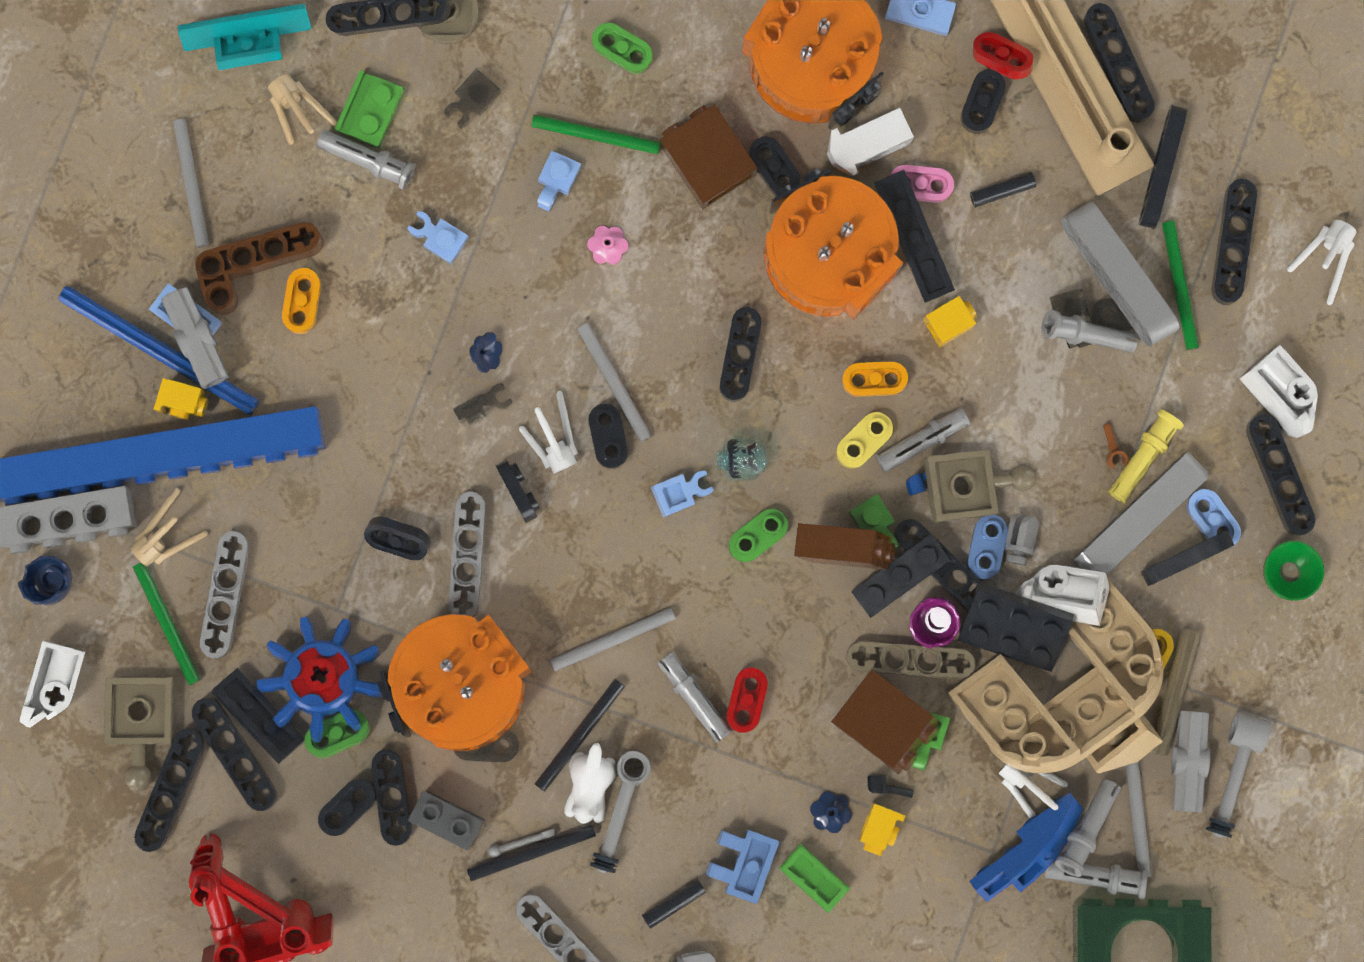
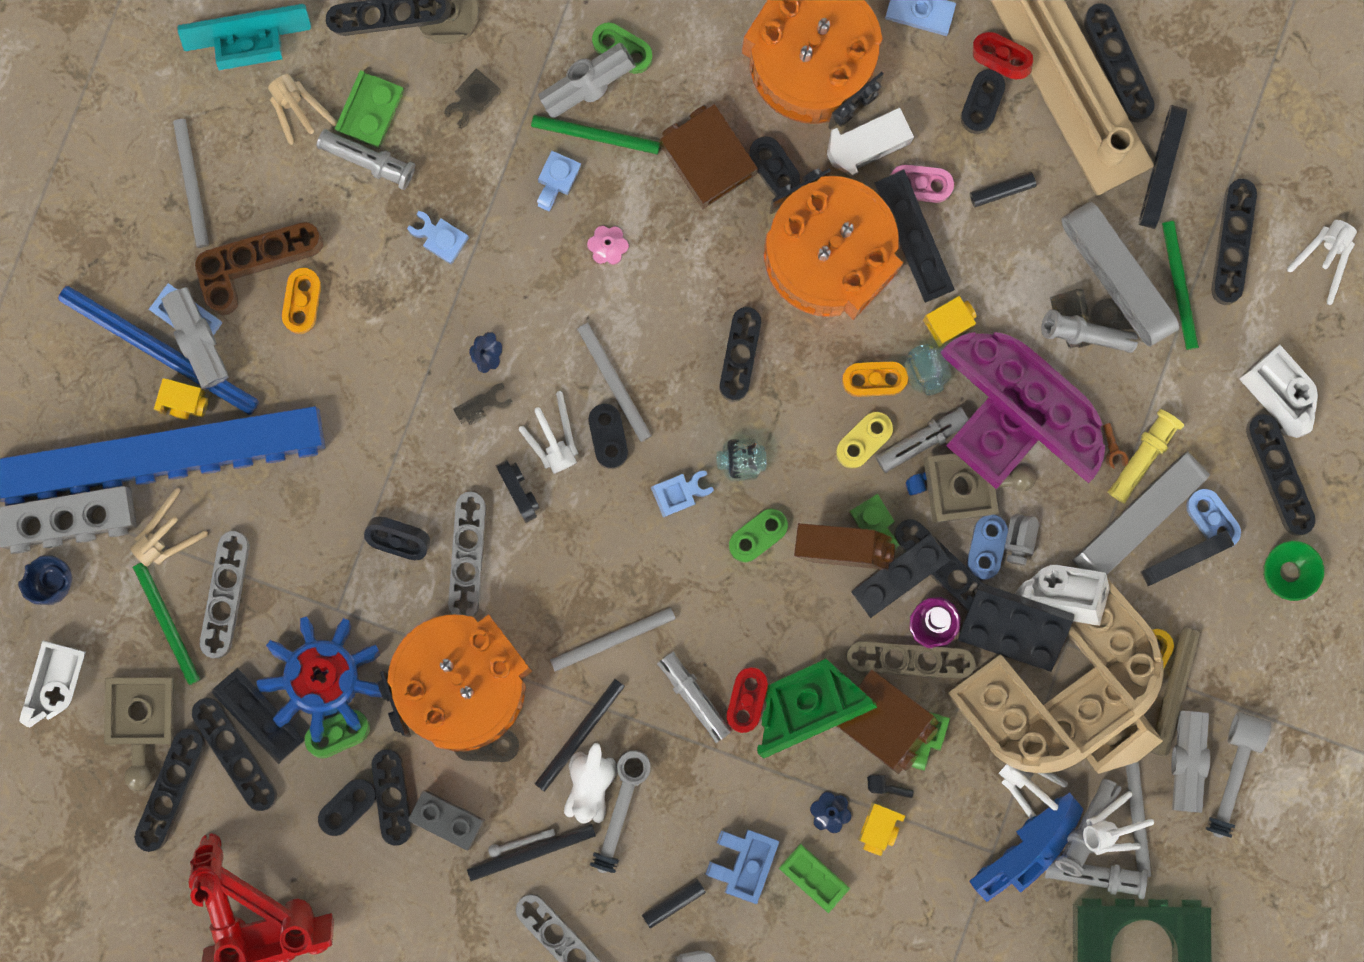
none -> light grey piece [538,43,636,118]
none -> green wing [757,659,877,759]
none -> clear light blue head [904,344,951,396]
none -> magenta plate [939,332,1105,489]
none -> white plant [1083,791,1154,855]

